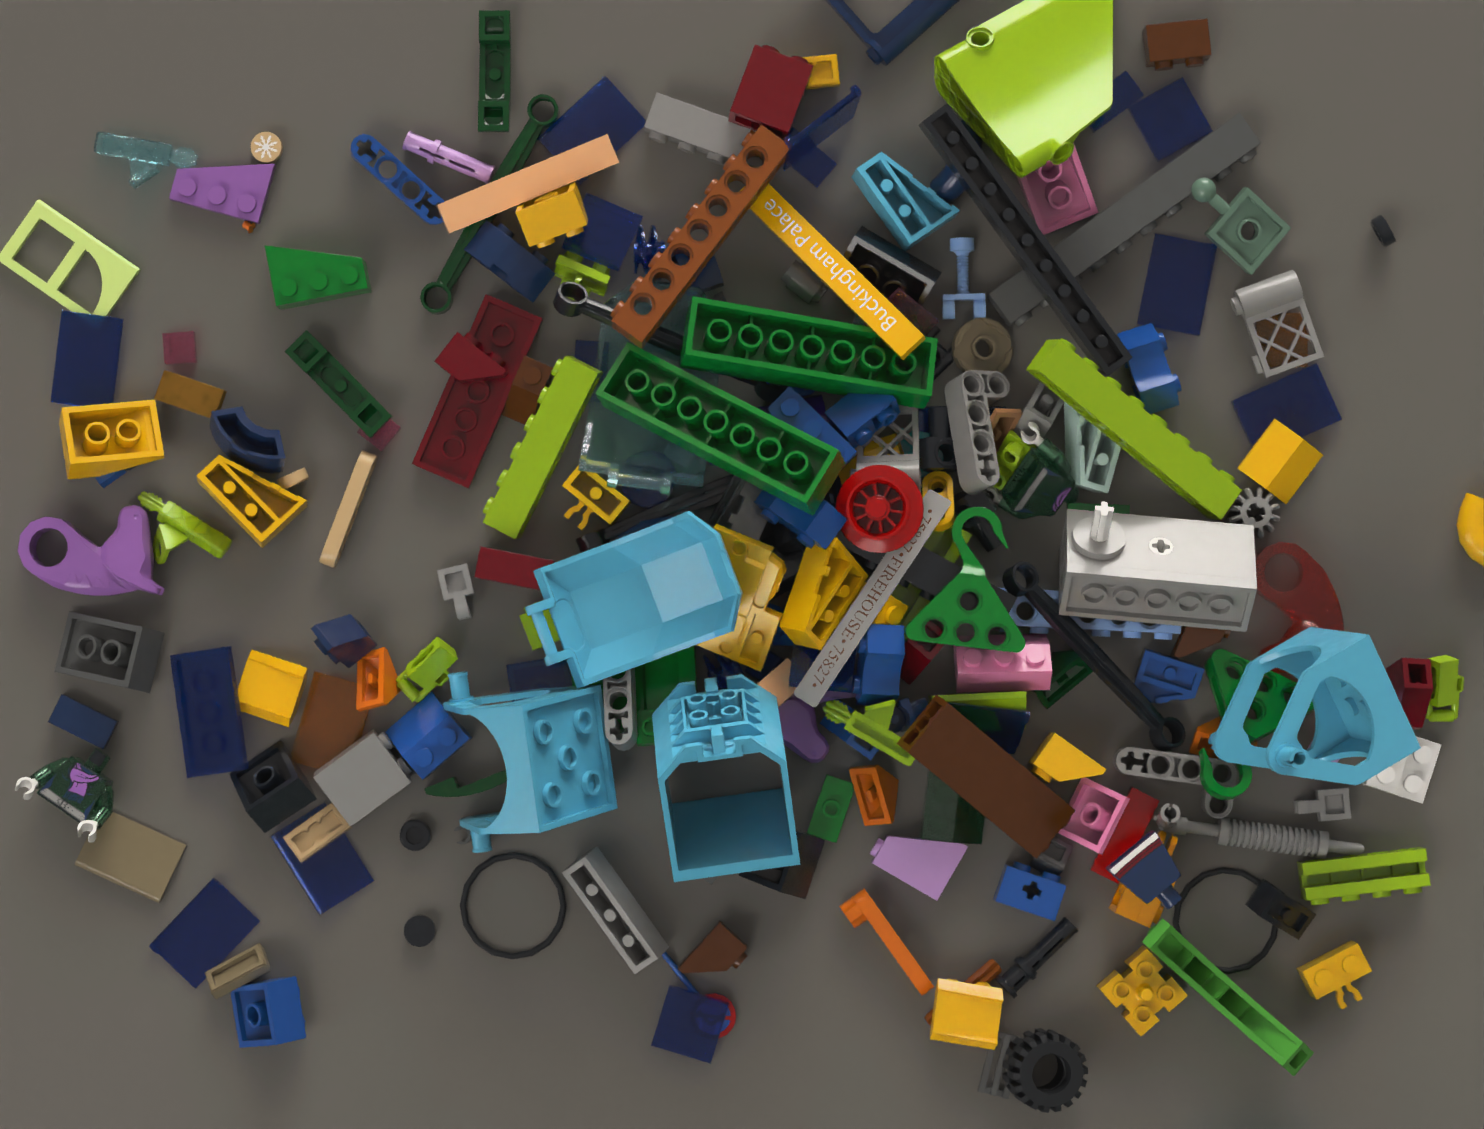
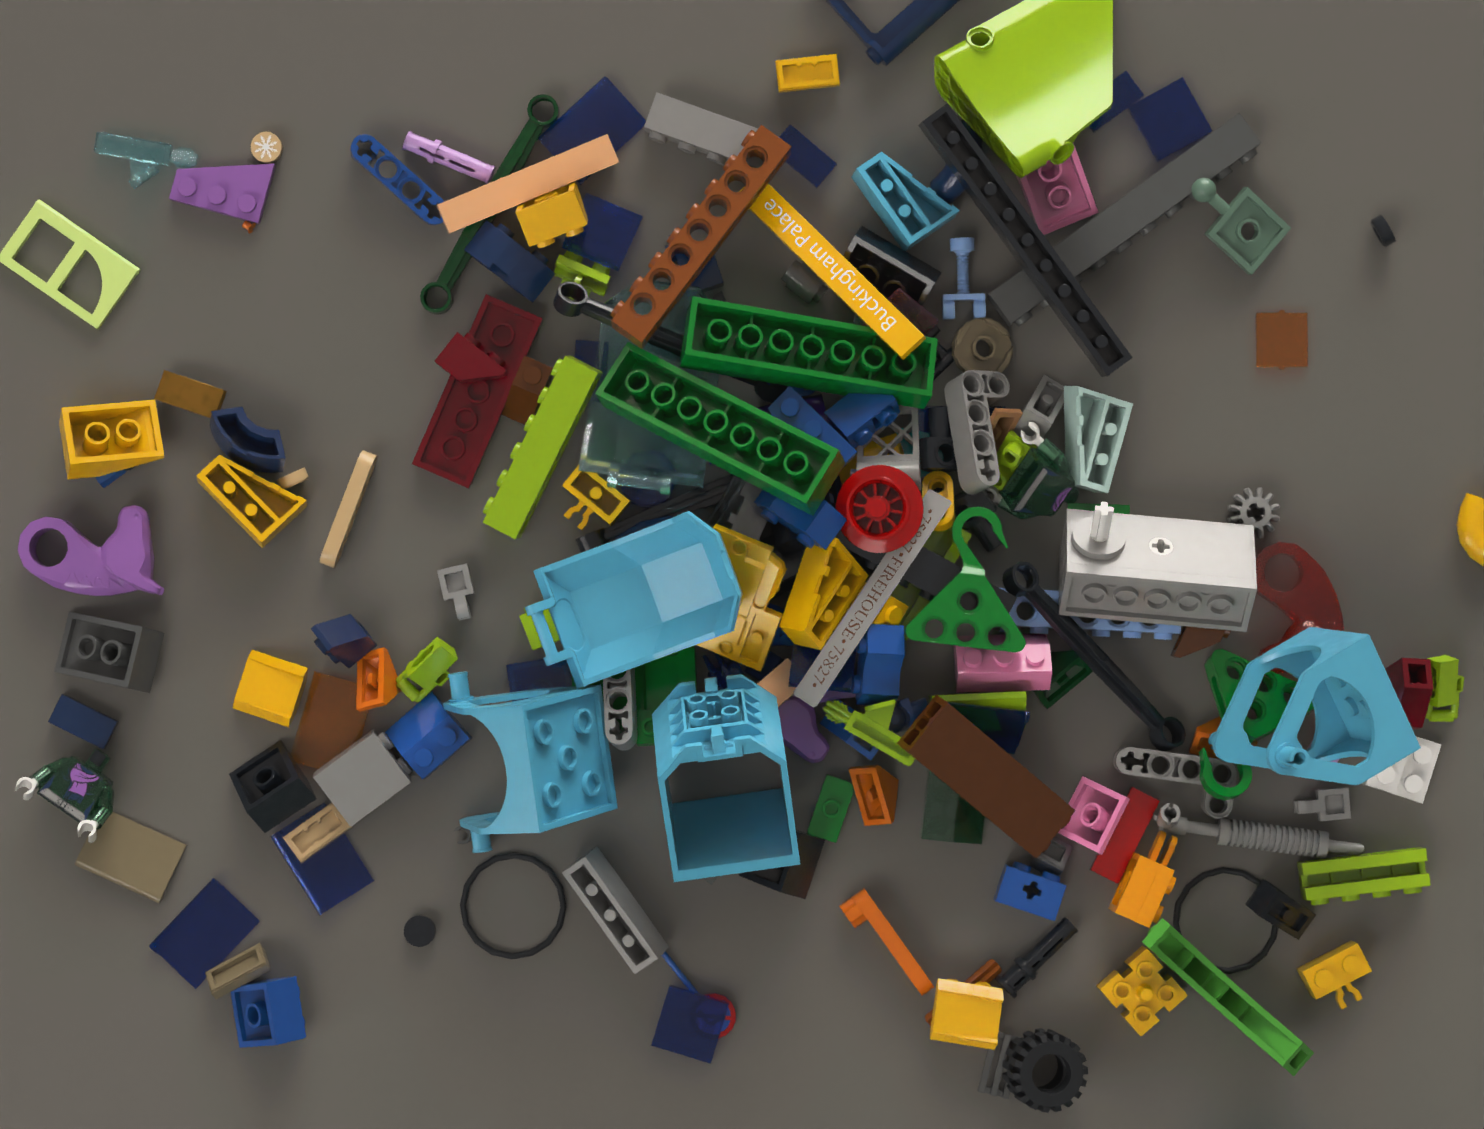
clear blue piece [51,310,124,406] -> none
lime piece [137,491,232,564] -> none
clear pink tile [162,331,197,365] -> none
clear blue tile [170,646,249,778] -> none
green wedge [265,245,372,310] -> none
dark green slope [284,330,393,438] -> none
clear pink tile [357,419,401,452] -> none
black tile [400,820,432,851] -> none
dark green slope [424,770,507,797] -> none
dark red brick [474,546,556,591] -> none
dark green slope [478,10,511,132] -> none
clear blue piece [633,225,665,280] -> none
reddish brown slope [678,921,748,973] -> none
dark red brick [728,45,814,142] -> none
clear blue piece [783,85,862,171] -> none
lavender slope [869,835,968,901] -> none
dark red slope [900,620,945,685] -> none
lime brick [1026,338,1242,520] -> none
yellow slope [1029,732,1107,783] -> none
dark blue torso [1106,830,1182,910] -> none
blue brick [1117,323,1182,414] -> none
blue wing [1126,648,1205,706] -> none
clear blue piece [1137,233,1217,336] -> none
reddish brown piece [1142,18,1212,71] -> none
light grey piece [1230,270,1324,378] -> none
clear blue tile [1231,363,1342,448] -> none
yellow slope [1237,418,1323,504] -> none

